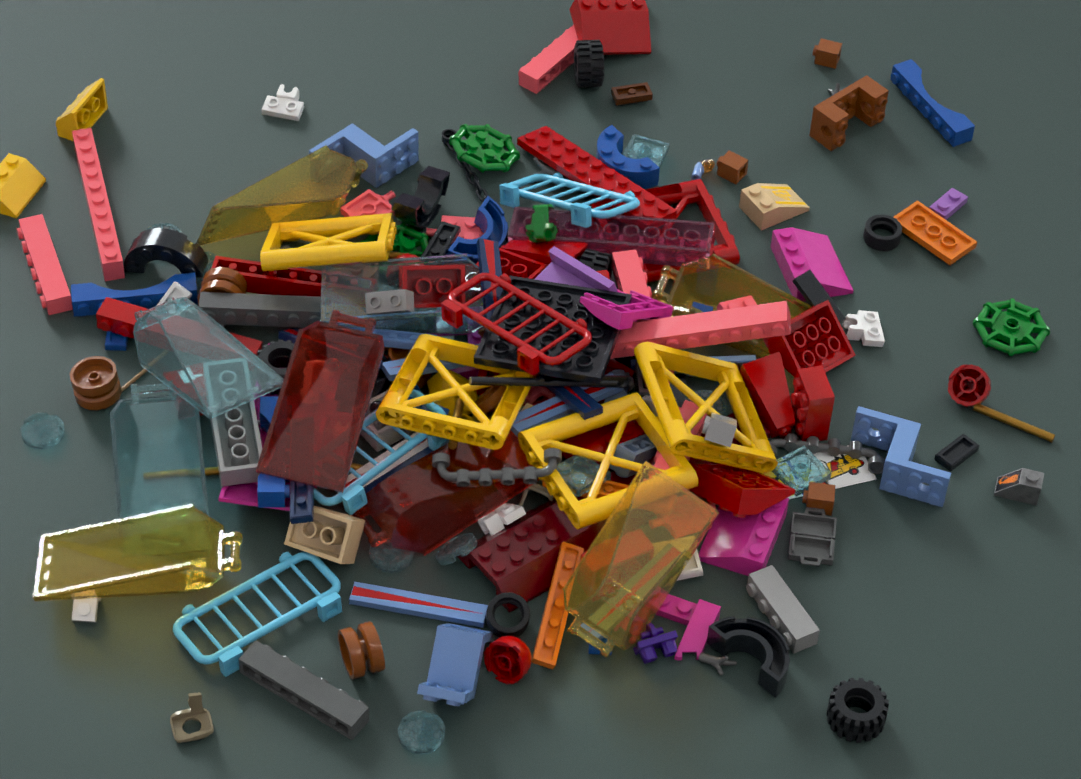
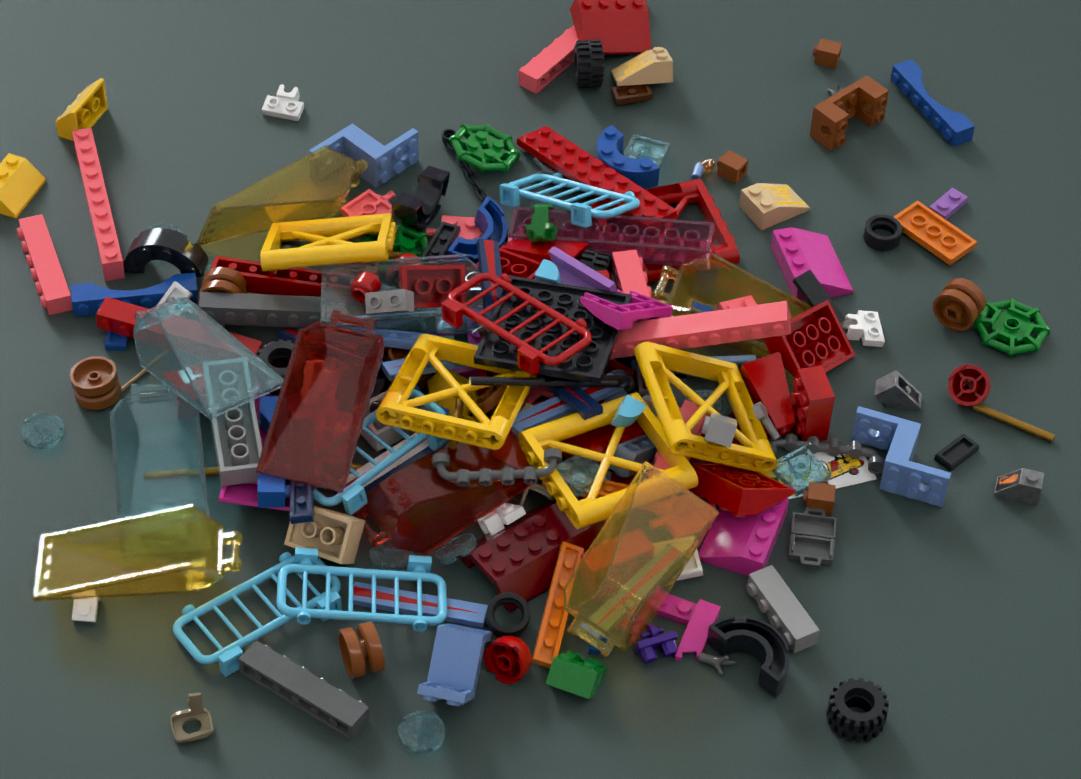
none -> medium azure bar [276,547,447,632]
none -> red head [350,271,381,302]
none -> medium azure brick [534,259,563,284]
none -> green slope [546,650,608,699]
none -> tan slope [611,47,673,86]
none -> medium azure brick [611,394,646,427]
none -> light grey bar [752,401,780,440]
none -> flat silver slope [875,370,922,411]
none -> dark orange wheel [933,278,986,331]

